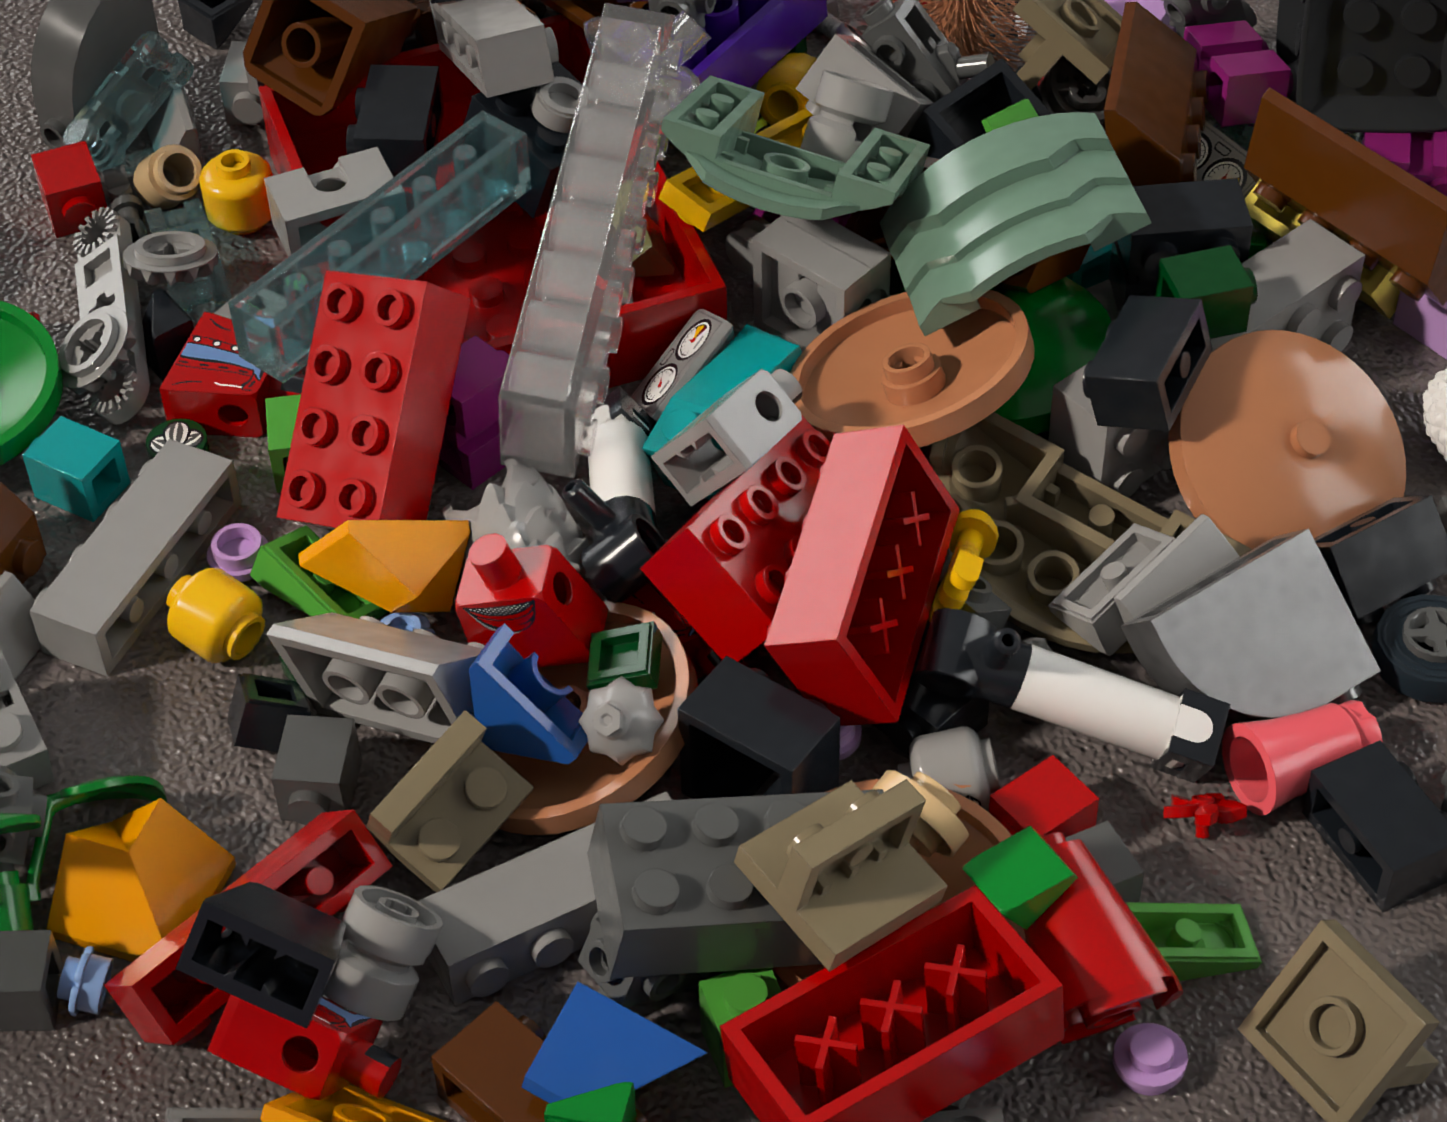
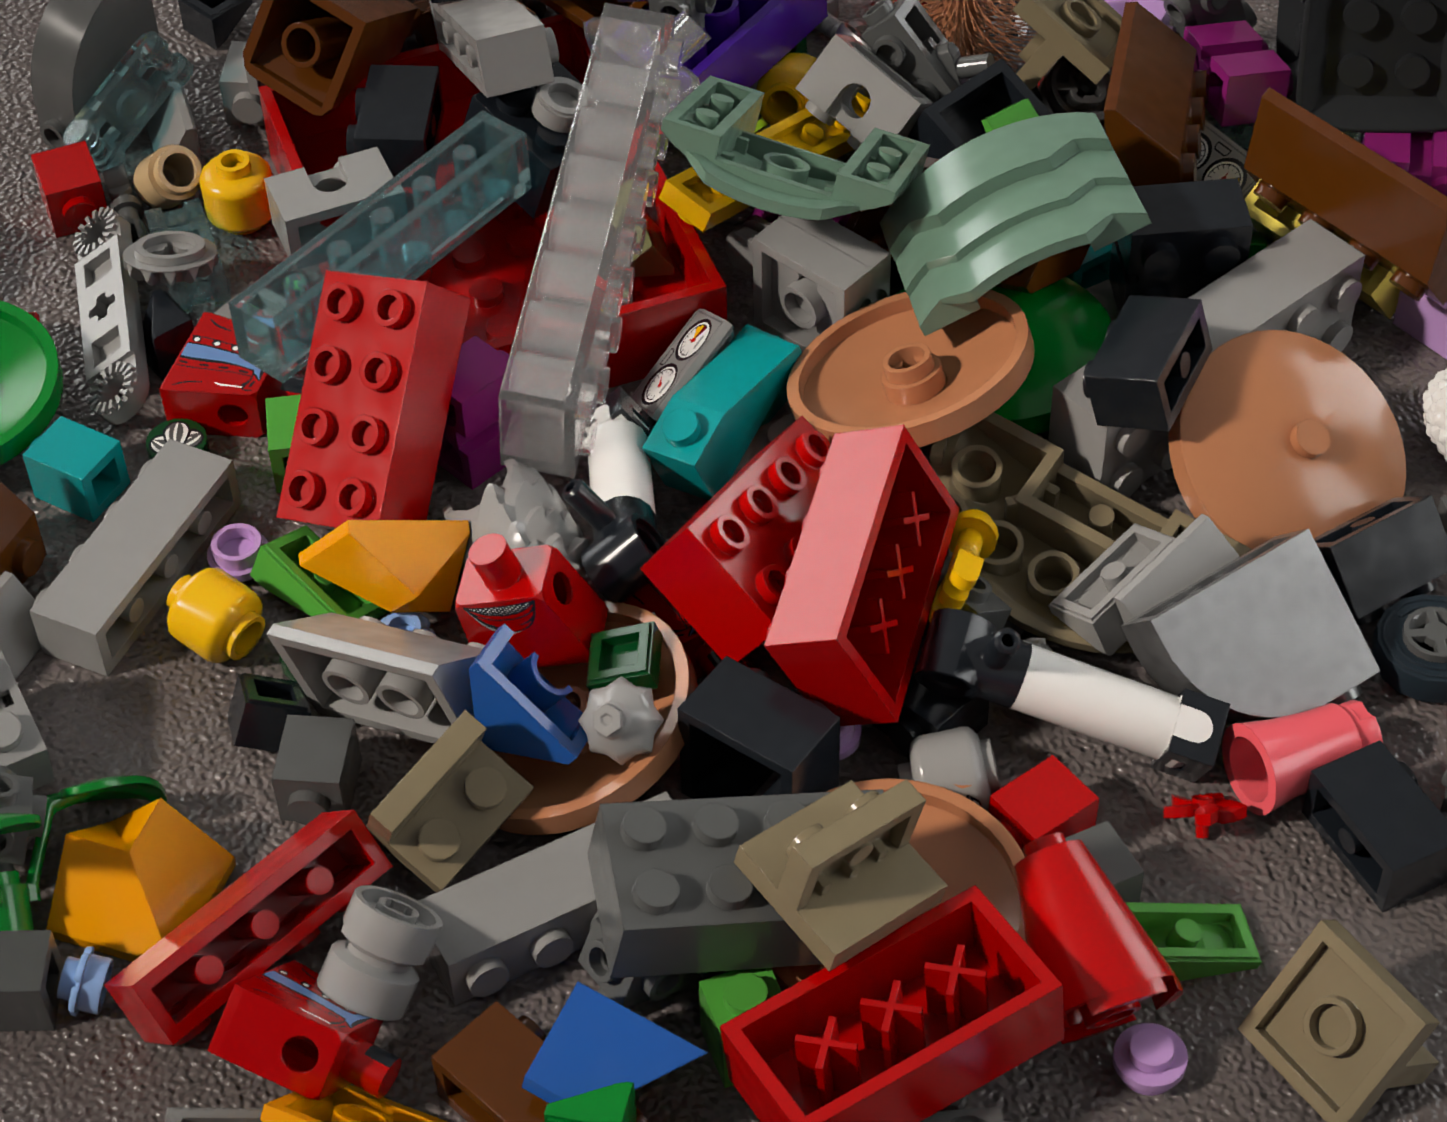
light grey gear [58,305,137,395] -> none
black torso [175,882,346,1029] -> none
light grey torso [651,369,802,506] -> none
light grey wheel [800,70,895,163] -> none
tan plate [872,770,969,857] -> none
green slope [962,826,1078,930] -> none
dark green brick [1155,245,1258,339] -> none

